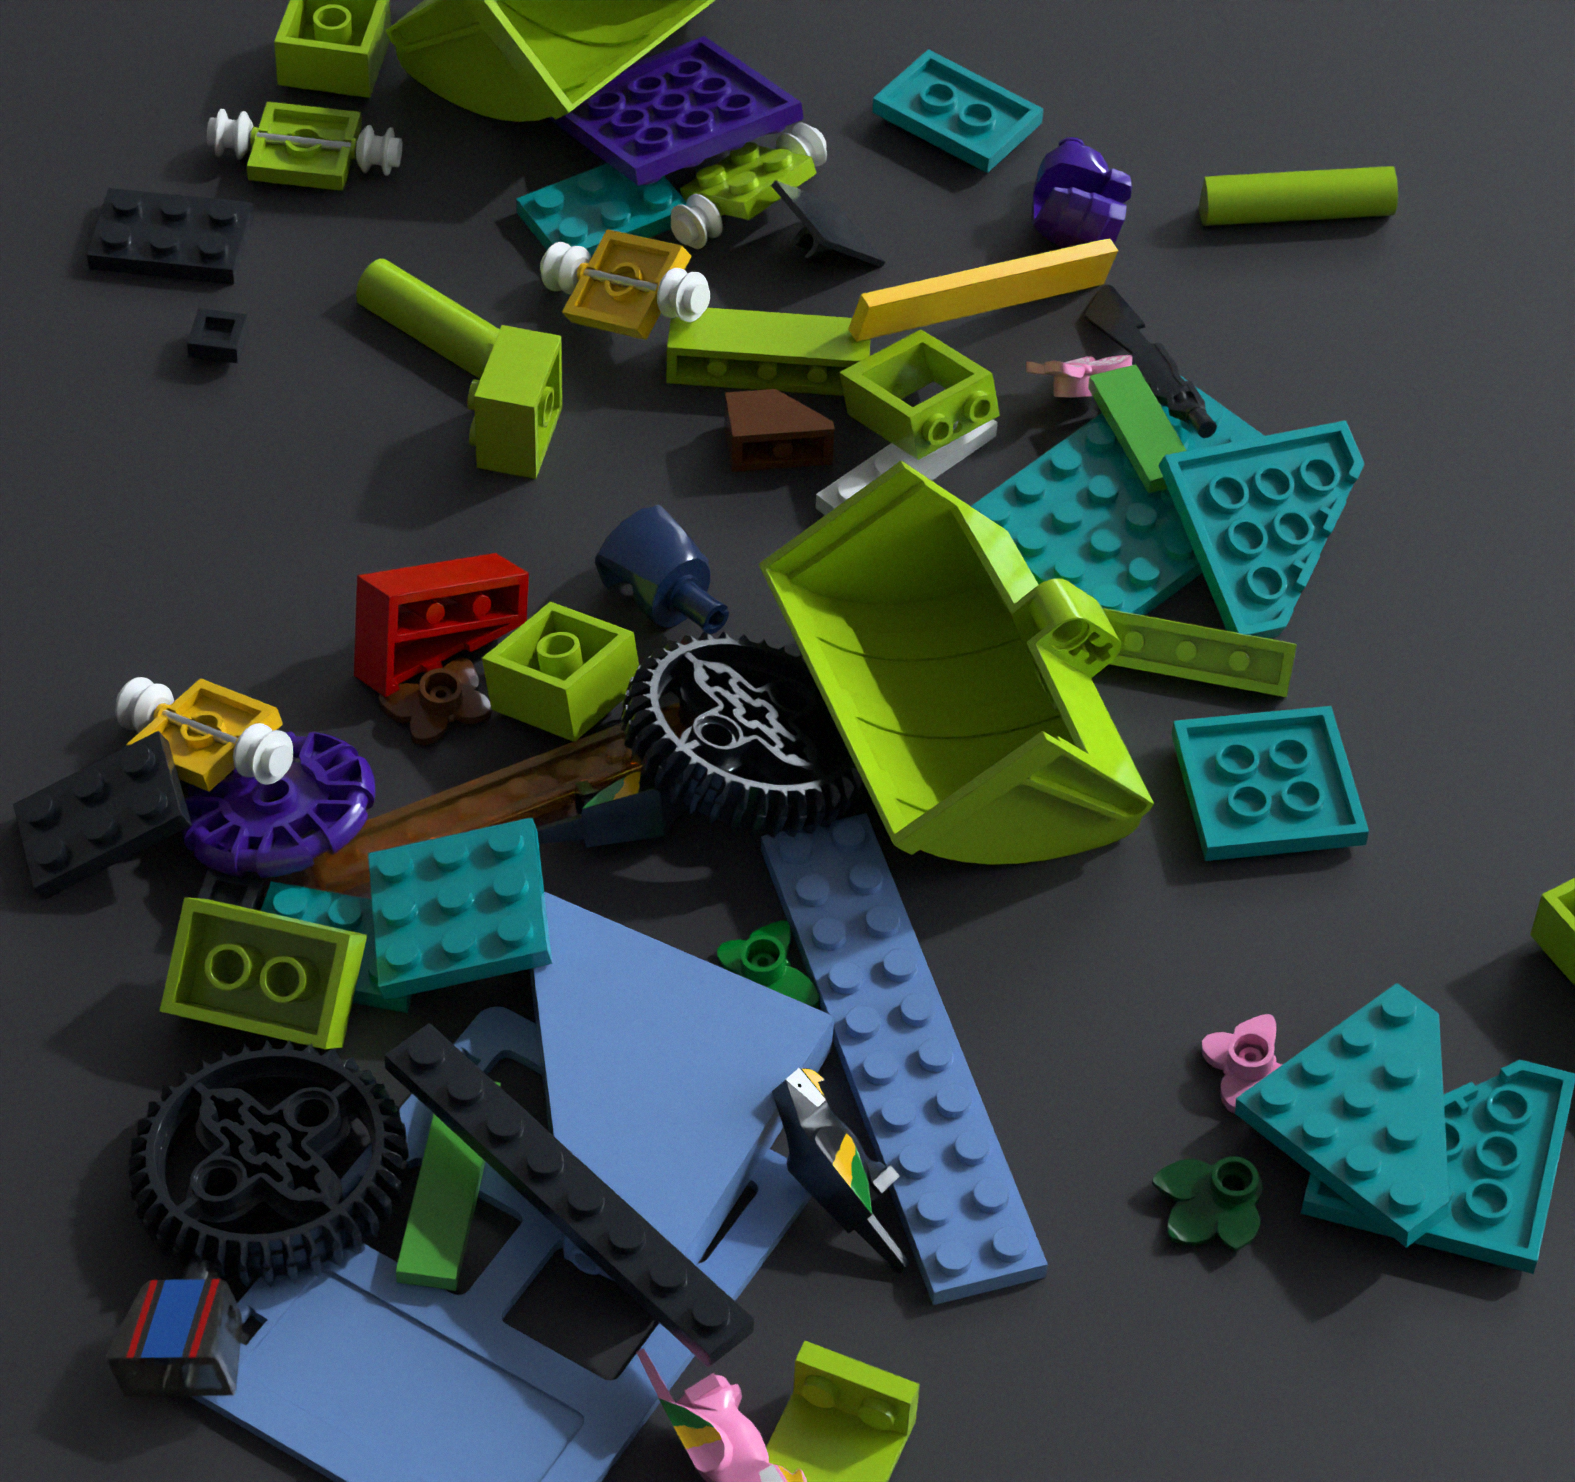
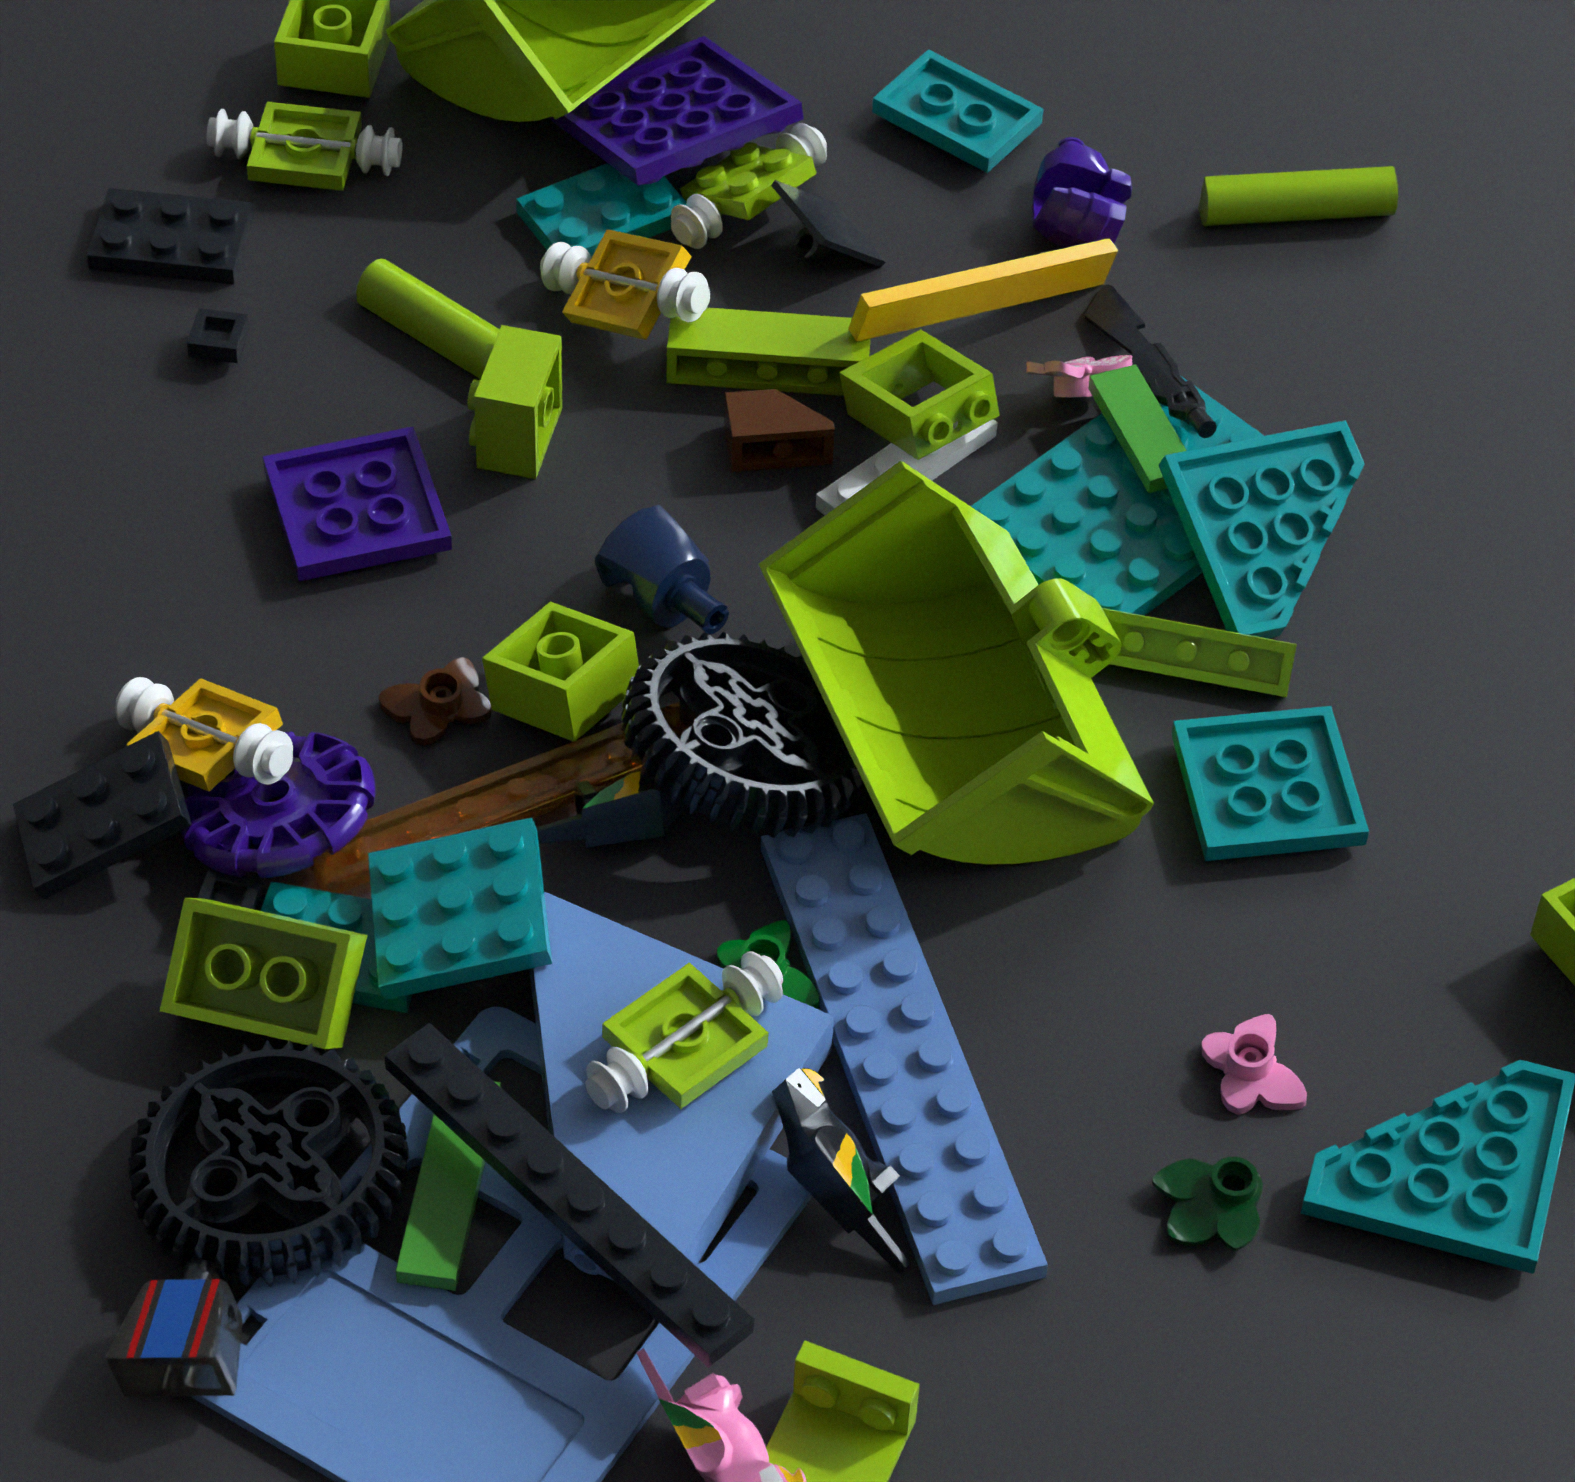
red wedge [354,553,529,697] -> none
teal plate [1235,983,1449,1248] -> none
none -> dark purple plate [263,426,452,581]
none -> lime plate [585,951,783,1113]

